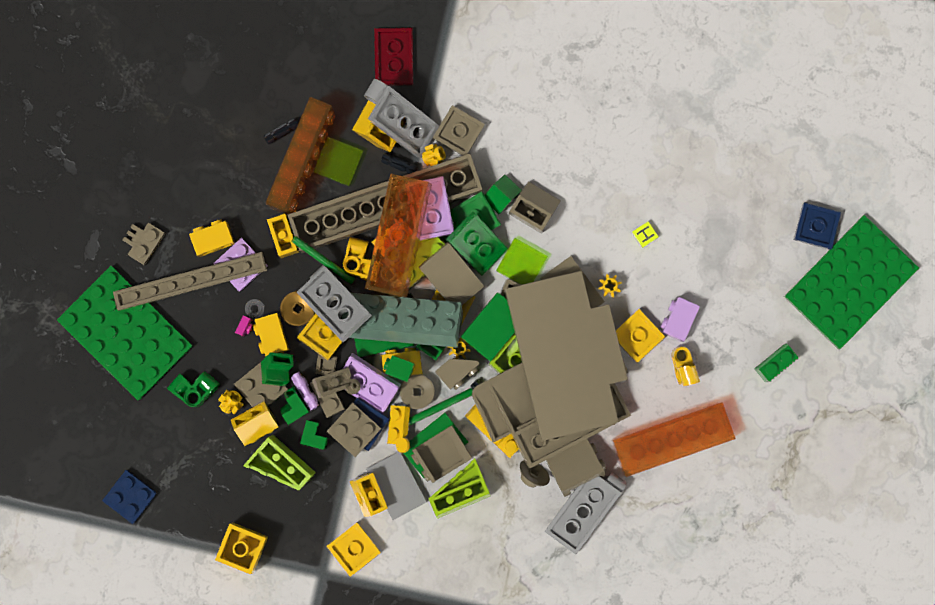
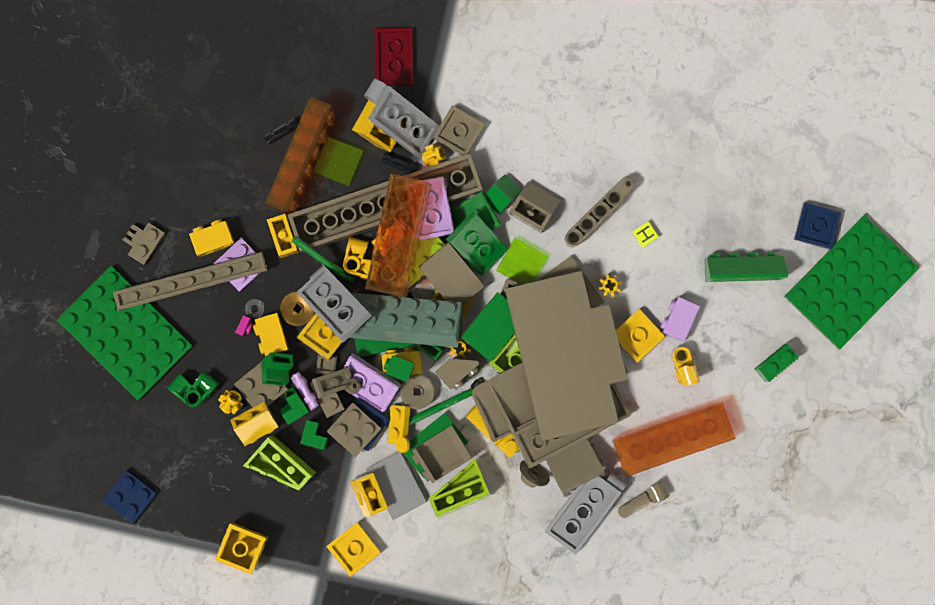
none -> dark tan piece [564,175,636,248]
none -> dark tan piece [618,480,670,518]
none -> green slope [704,253,788,282]

